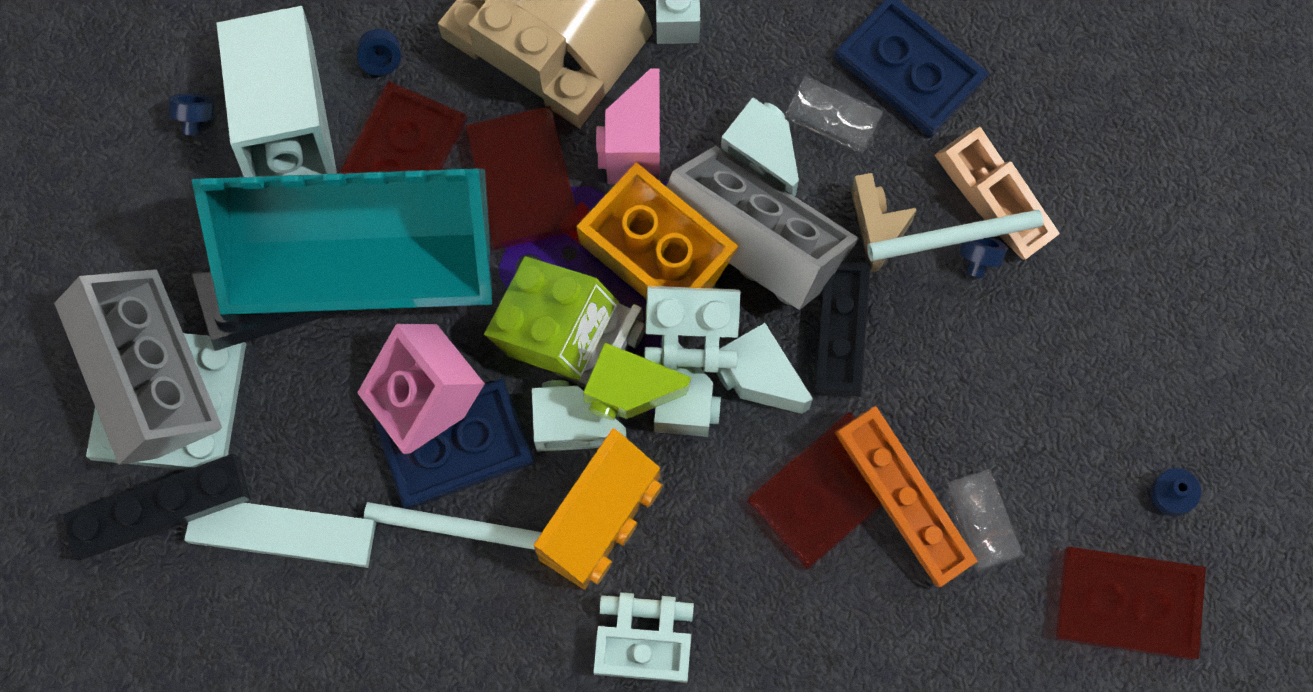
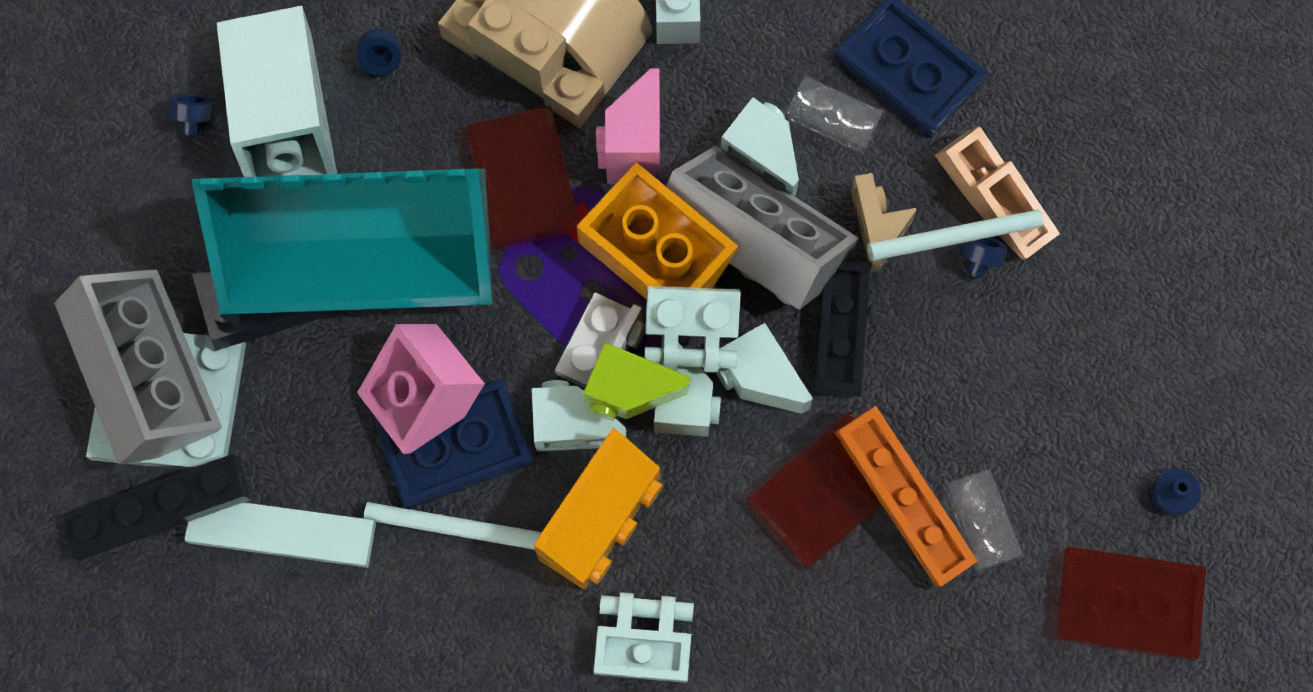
clear red tile [339,81,468,174] -> none
lime brick [484,256,619,381] -> none

